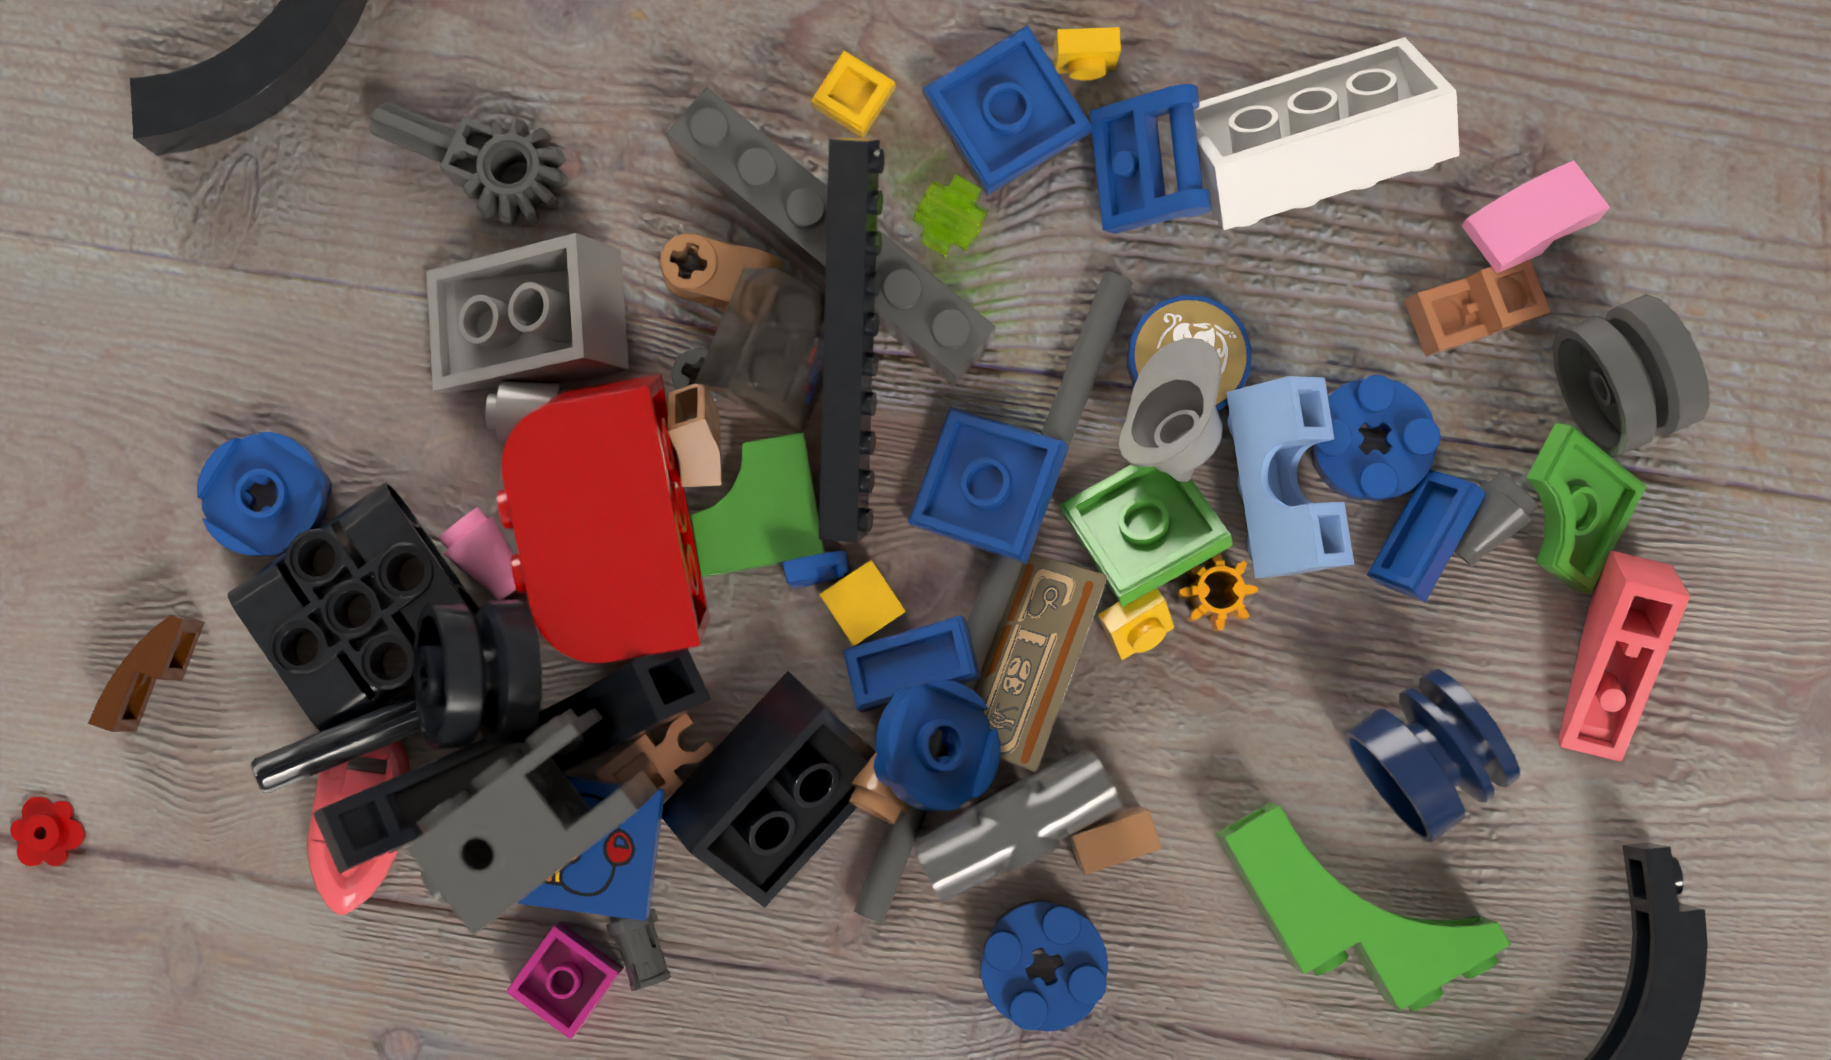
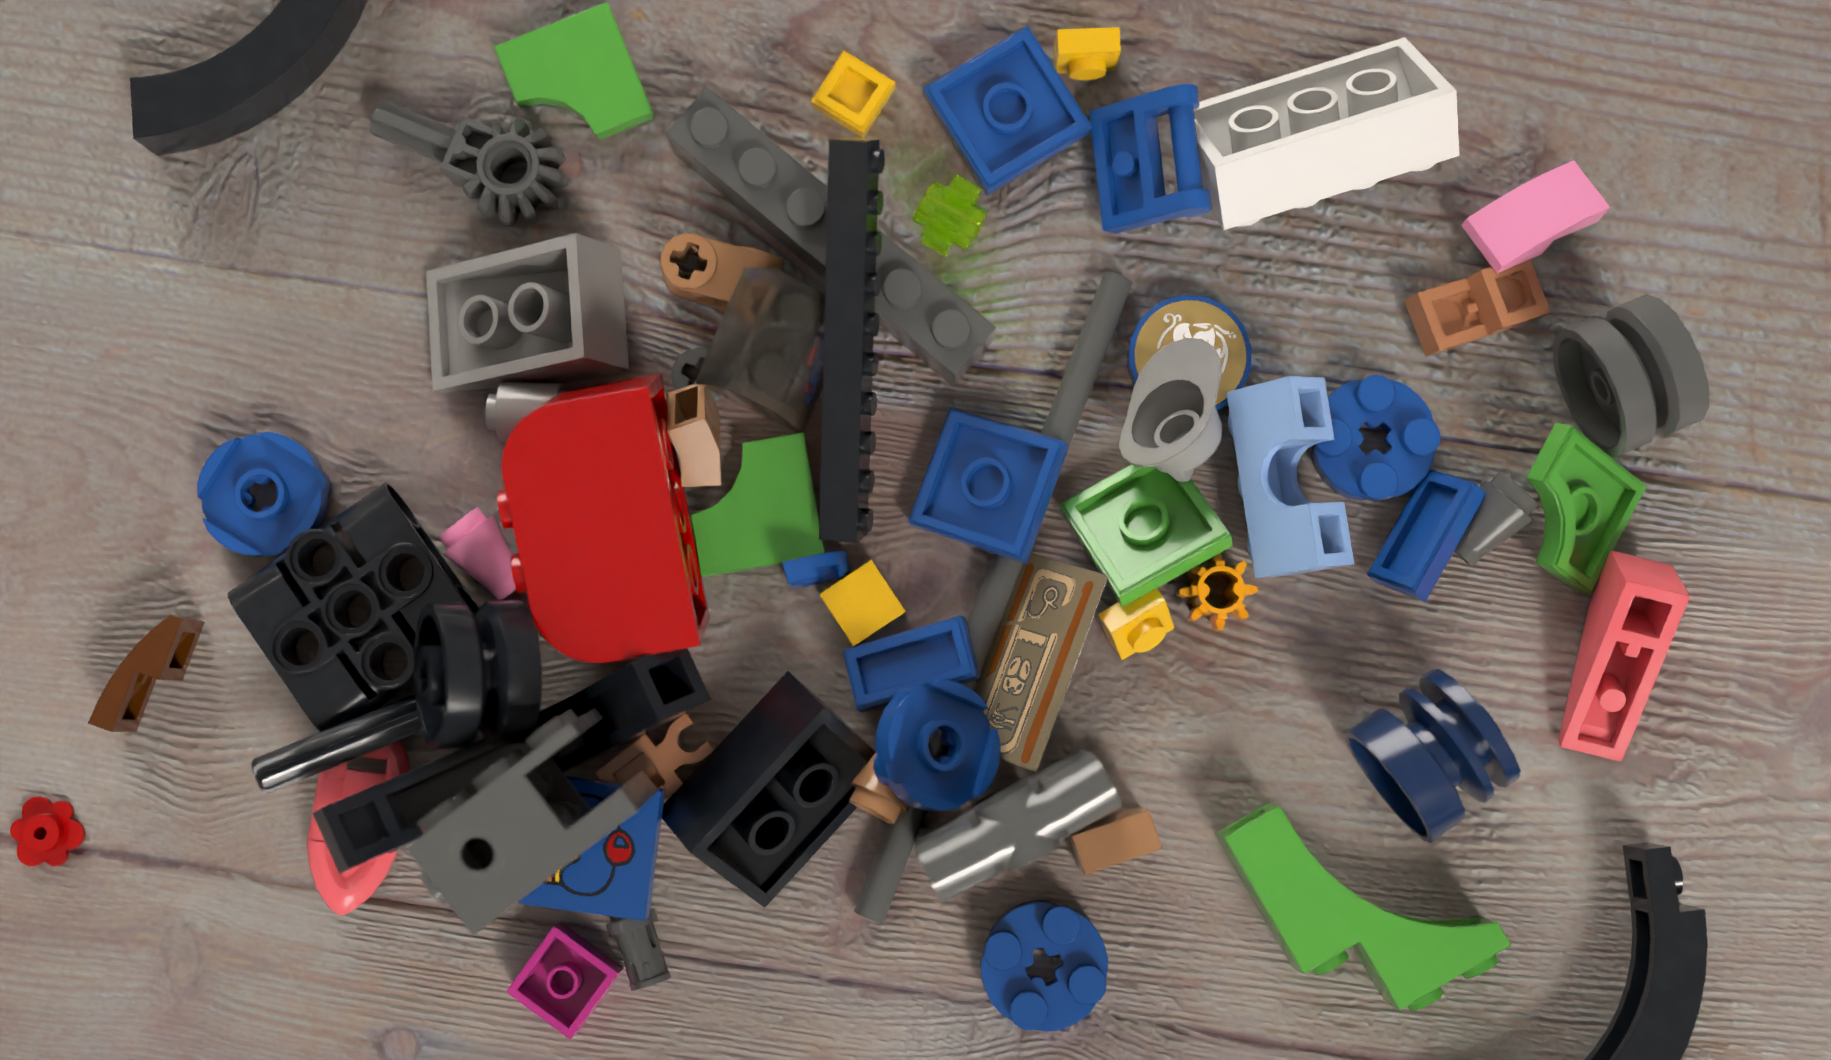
none -> bright green tile [494,1,655,140]

